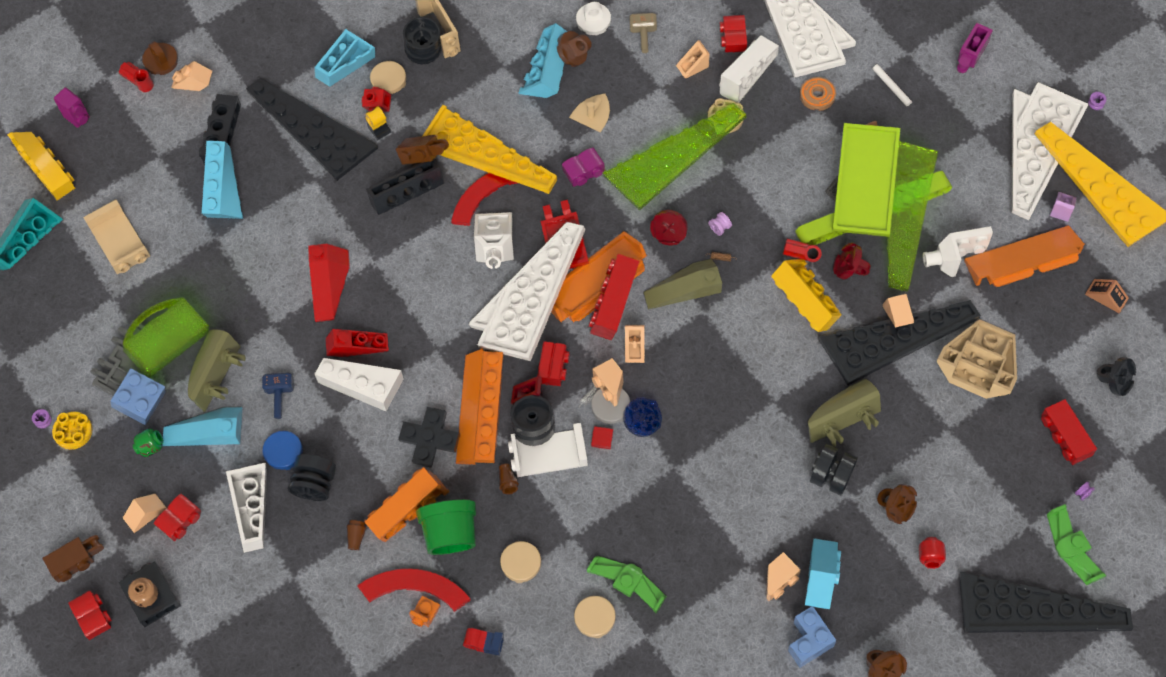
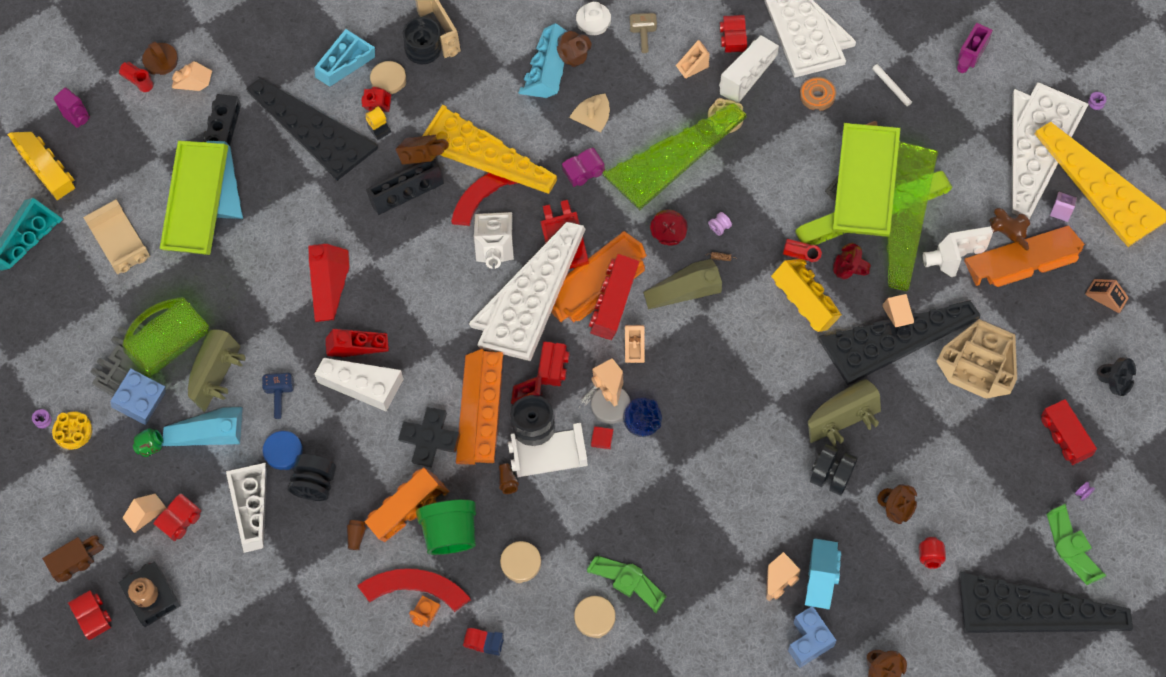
none -> lime tile [160,141,228,255]
none -> reddish brown animal [989,208,1030,251]

